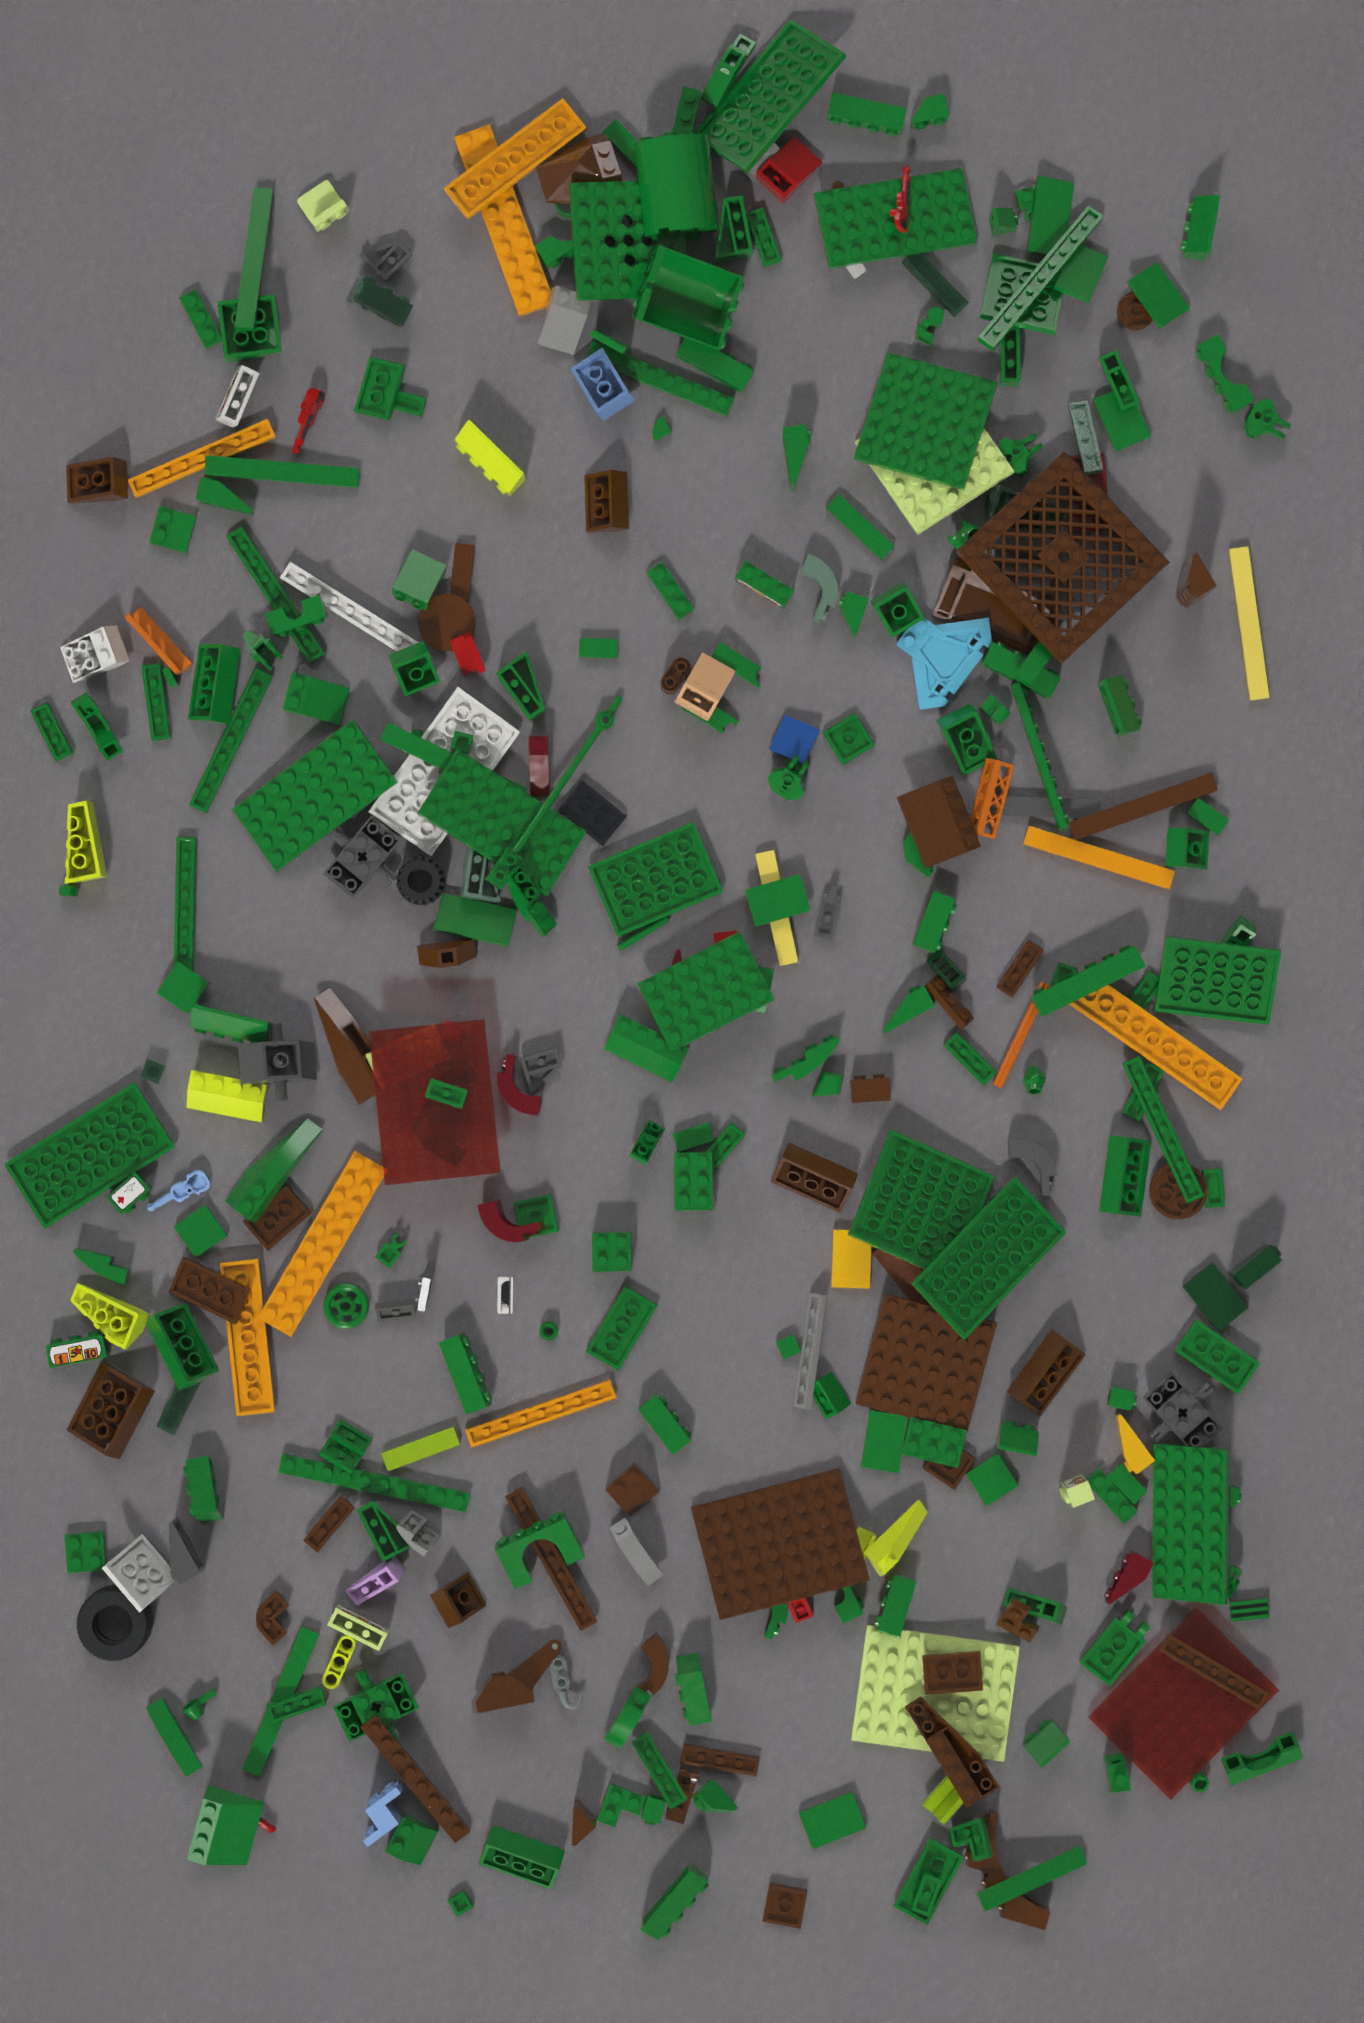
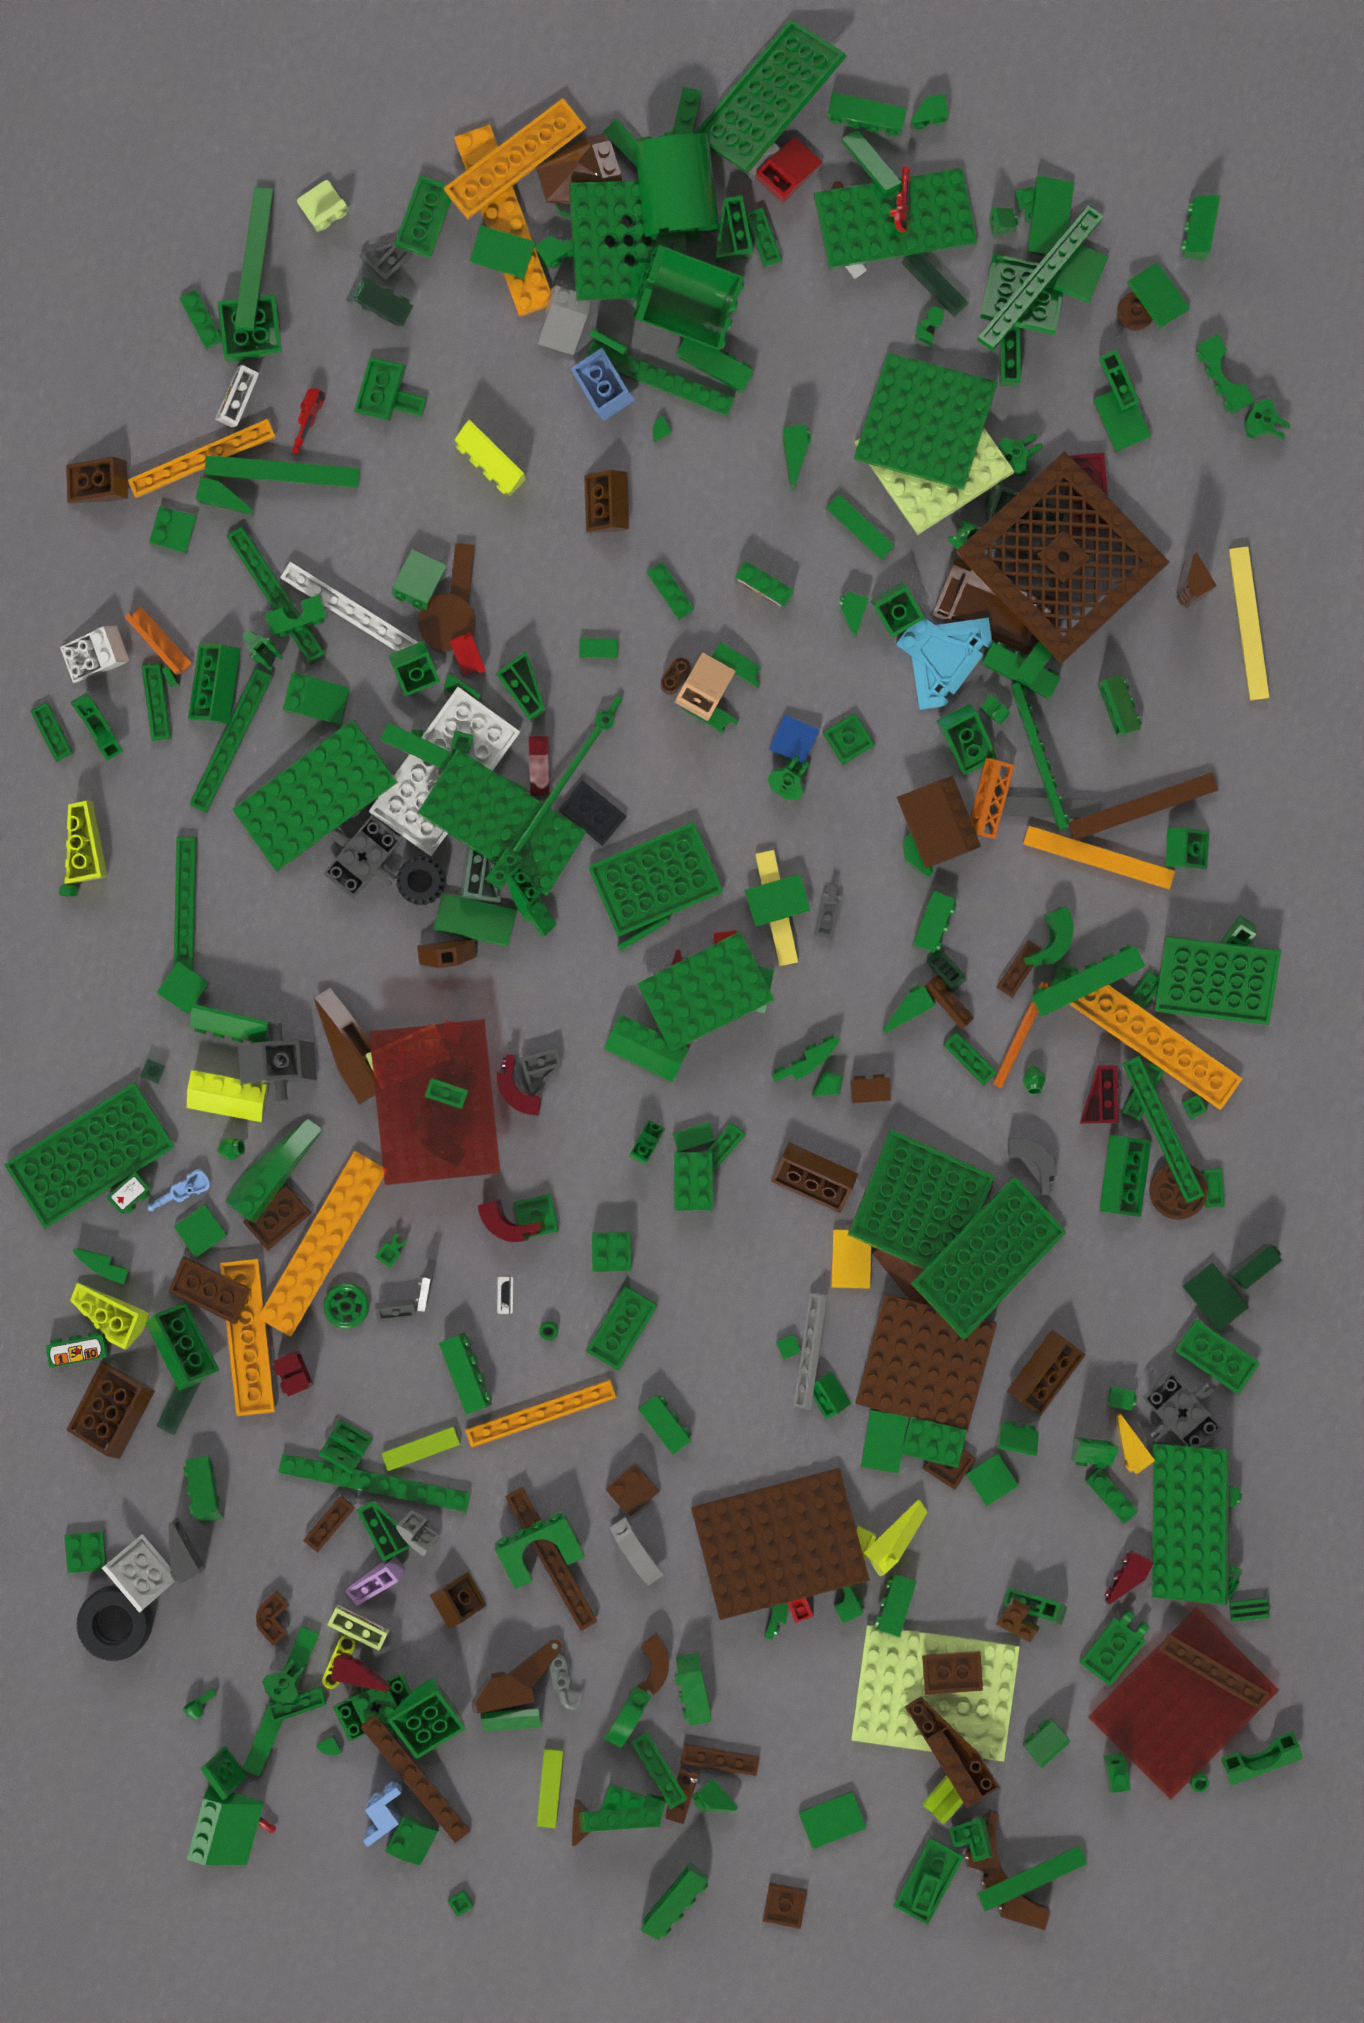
green slope [146,1698,203,1777] -> none
green slope [479,1825,565,1889] -> none
green slope [701,34,756,108] -> none
sand green arch [800,554,838,624] -> none
yellowish green brick [1059,1475,1095,1508] -> none
clear green plate [1068,400,1104,476] -> none
green tile [1107,1463,1148,1504] -> none
green tile [1186,798,1229,836] -> none
none -> green tile [200,1746,248,1800]
none -> green rock [217,1138,245,1160]
none -> green hinge [262,1660,306,1707]
none -> dark red piece [272,1349,314,1397]
none -> green tile [316,1735,343,1756]
none -> dark red slope [331,1653,392,1692]
none -> green slope [387,1677,466,1759]
none -> green plate [394,175,452,259]
none -> green slope [443,674,482,702]
none -> green tile [469,225,536,279]
none -> green tile [481,1708,542,1732]
none -> lime tile [537,1748,564,1828]
none -> green brick [578,1807,661,1833]
none -> green tile [842,130,902,195]
none -> green arch [1023,906,1074,967]
none -> green slope [1071,1437,1119,1469]
none -> dark red wedge [1079,1065,1119,1124]
none -> green tile [1181,1094,1208,1119]

